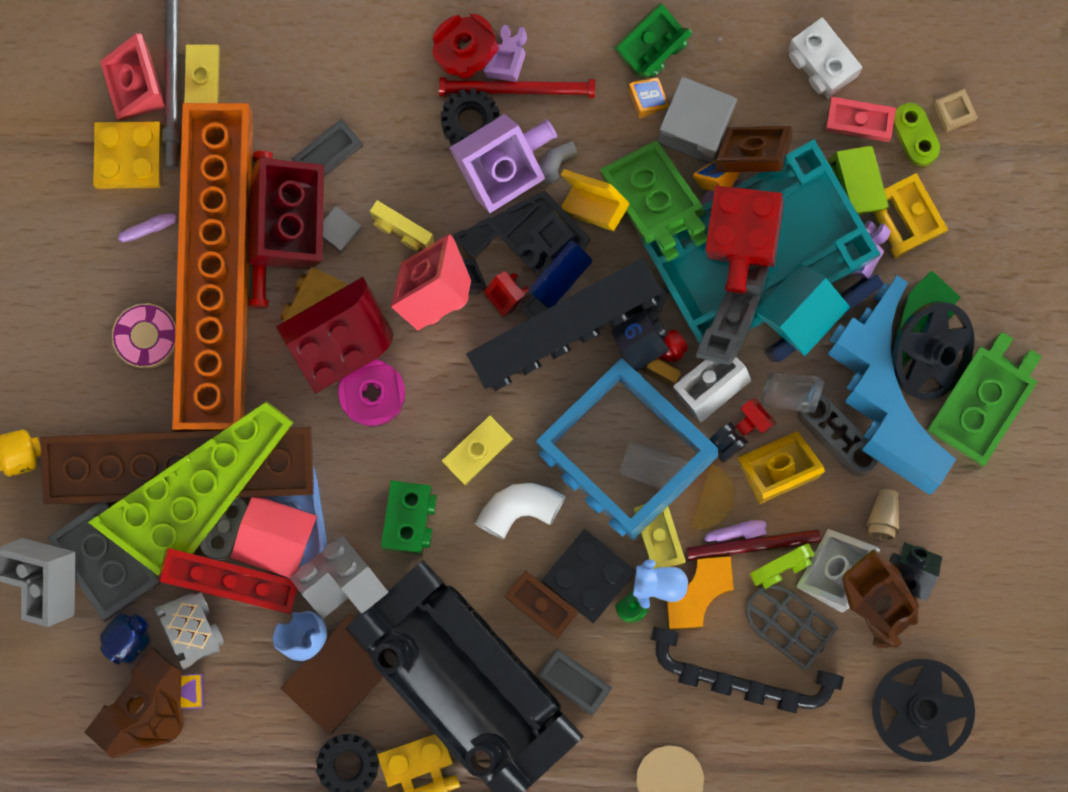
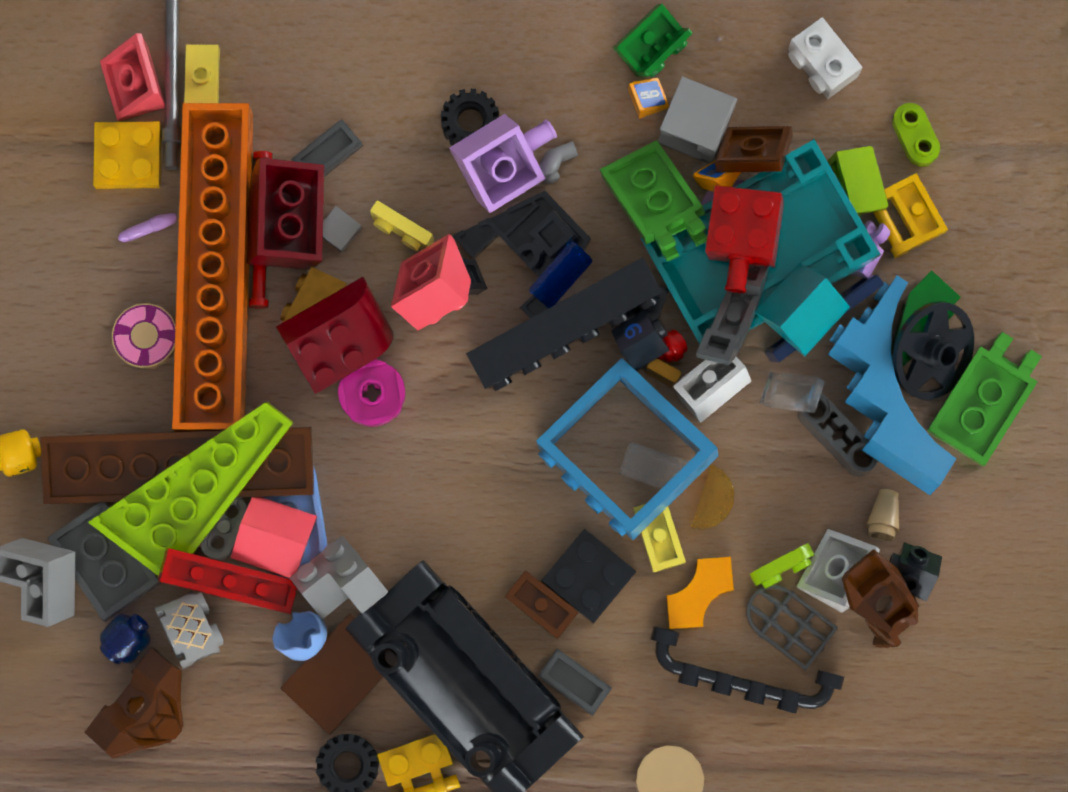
tile [181,674,204,710] -> none
green brick [381,480,437,556] -> none
red plate [432,13,499,79] -> none
red bar [439,77,595,98] -> none
light yellow plate [442,416,513,486] -> none
white cylinder [475,483,565,539] -> none
red tile [483,271,529,317] -> none
lavender plate [484,25,527,82] -> none
yellow panel [561,169,630,232] -> none
green piece [615,590,650,623] -> none
light blue animal [633,559,688,609] -> none
dark red bar [686,529,821,561] -> none
lavender piece [704,520,767,543] -> none
black wheel [709,422,748,463] -> none
red tile [735,398,777,436] -> none
yellow slope [737,431,825,505] -> none
coral plate [825,97,896,142] -> none
black wheel [872,659,975,762] -> none
tan tile [933,88,978,132] -> none

